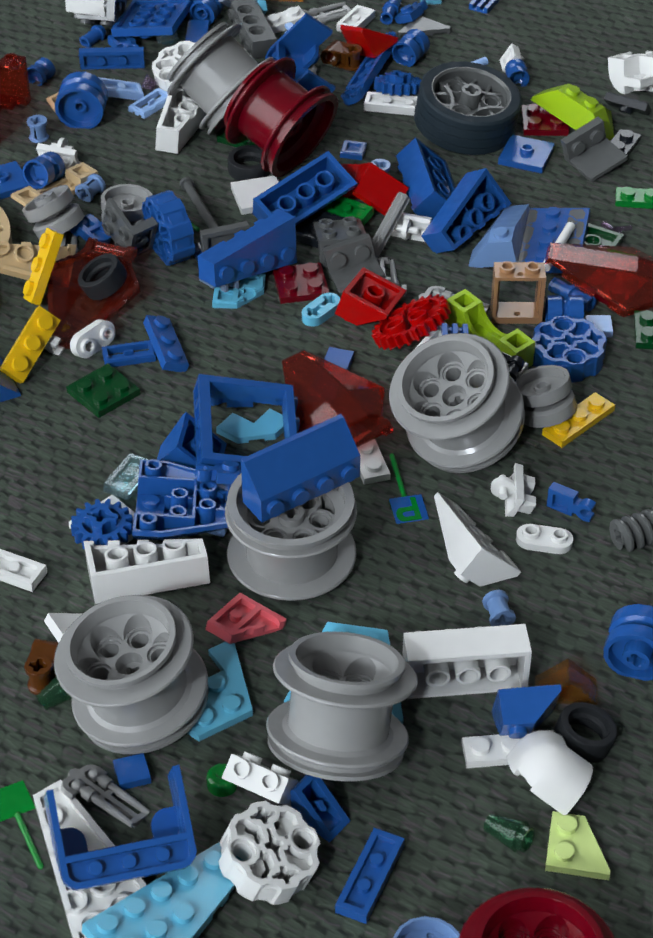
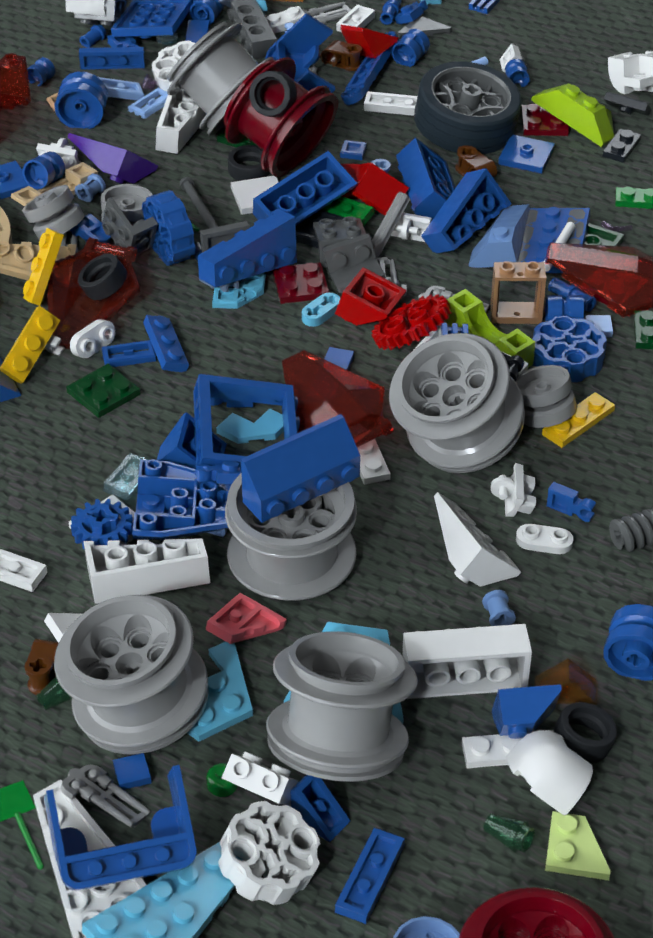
medium blue bush [27,115,49,143] -> none
blue gear [374,70,421,96] -> none
piece [389,453,429,524] -> none
dark grey bracket [561,117,627,182] -> none
none -> dark purple wedge [67,133,158,184]
none -> black tyre [249,71,297,117]
none -> reddish brown piece [455,145,497,178]

